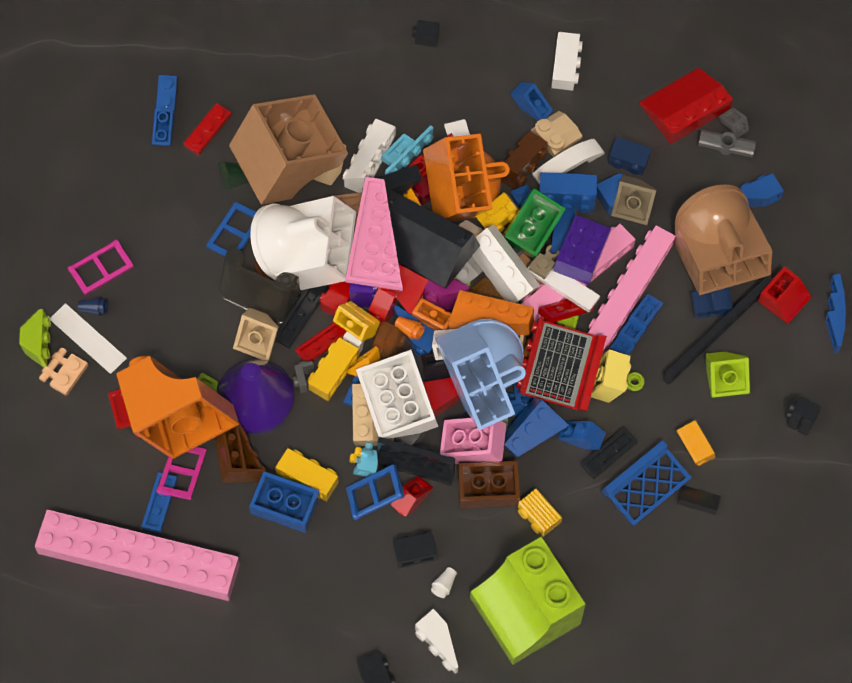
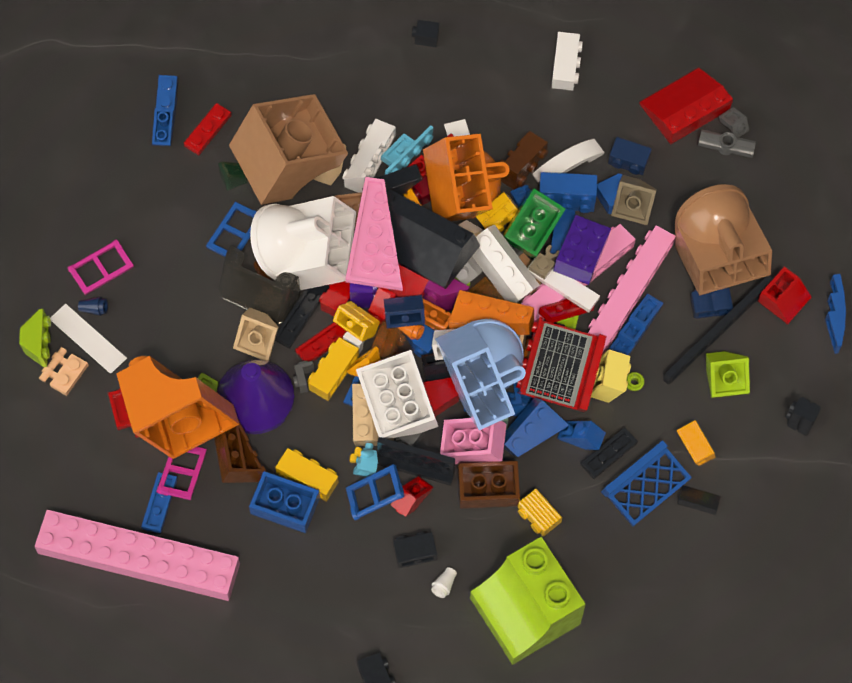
white slope [415,609,458,674] -> none
blue slope [510,82,553,121] -> none
tan slope [531,111,583,157] -> none
blue slope [740,173,784,207] -> none
none -> dark blue brick [384,295,425,328]

